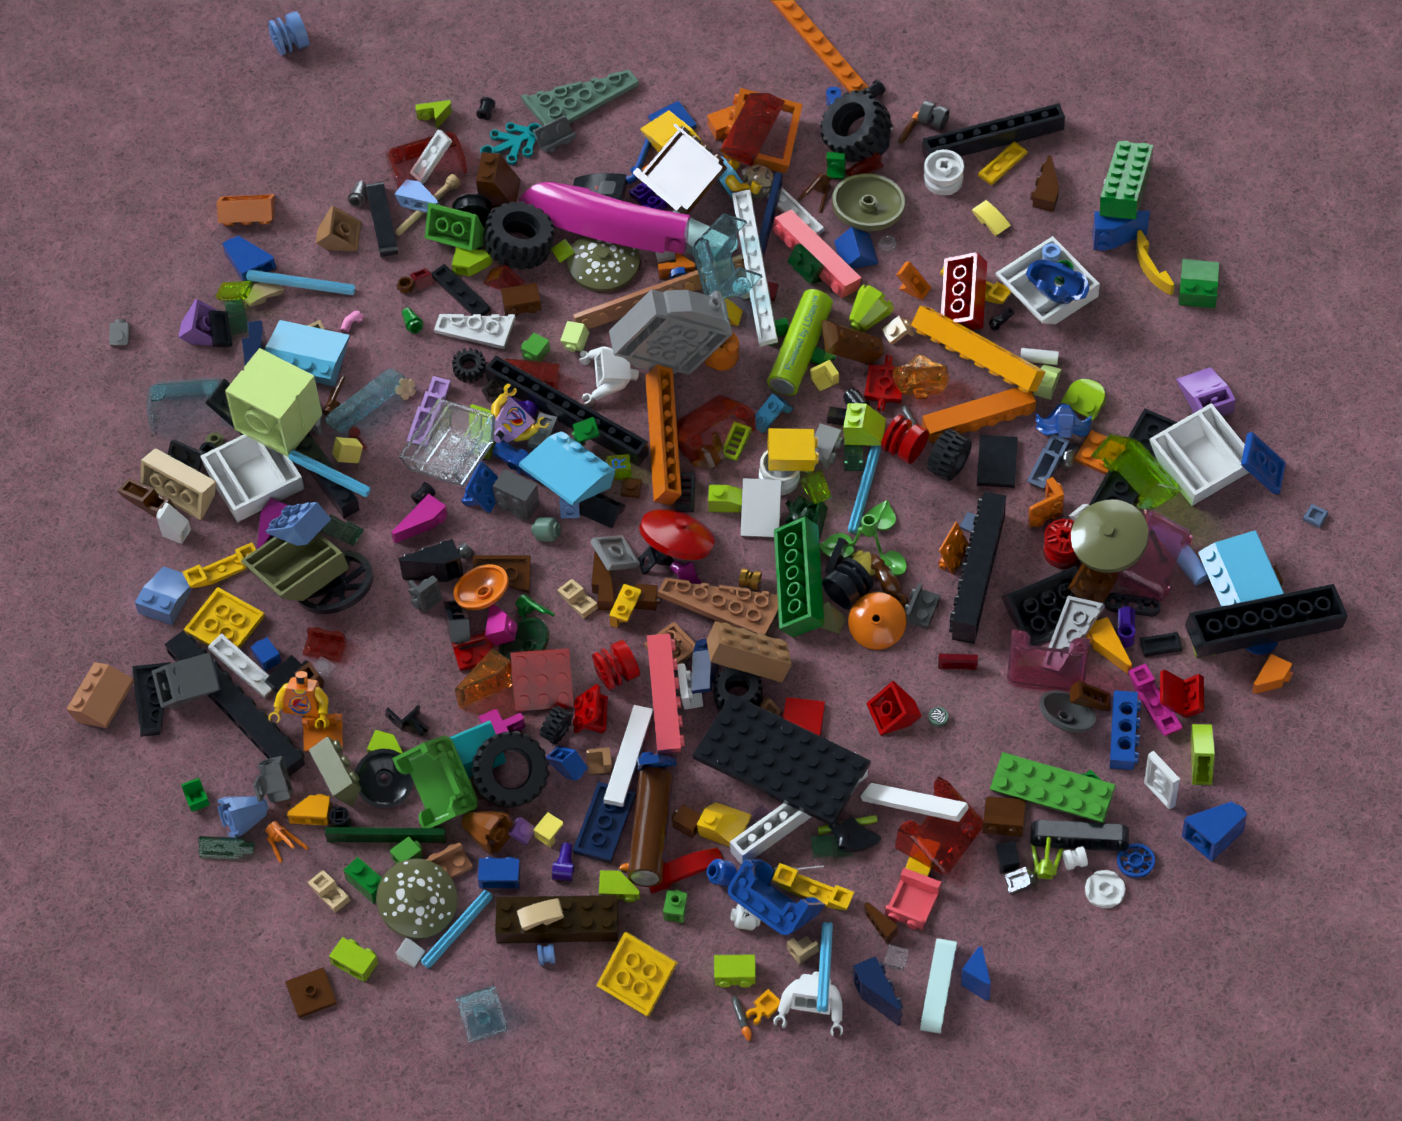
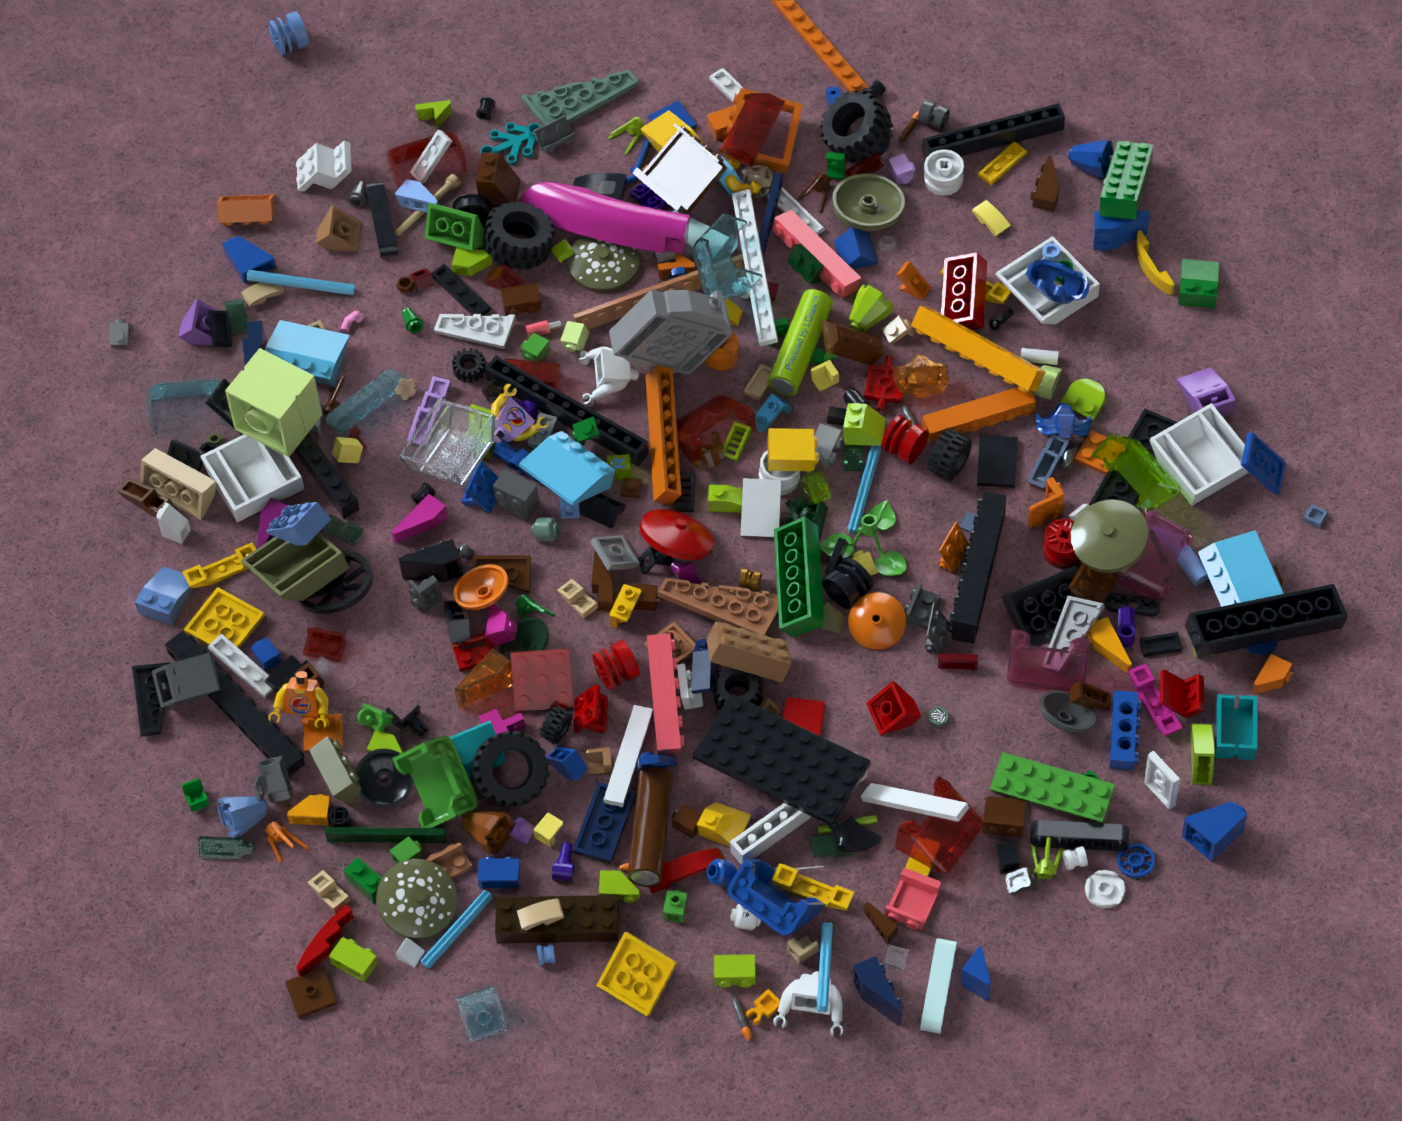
nougat slope [66,662,134,728] -> none
clear neon green tile [215,281,254,300] -> none
medium azure axle [288,450,371,497] -> none
reddish brown animal [871,553,908,608] -> none
none -> white bracket [296,140,351,191]
none -> red slope [296,904,354,976]
none -> bright green hips [357,703,393,731]
none -> coral piece [525,320,562,339]
none -> lime plant [608,117,644,155]
none -> white tile [709,68,743,102]
none -> tan tile [743,364,772,401]
none -> lavender brick [888,153,915,185]
none -> dark grey hinge [925,602,950,653]
none -> blue cone [1068,140,1114,178]
none -> teal piece [1215,694,1257,760]

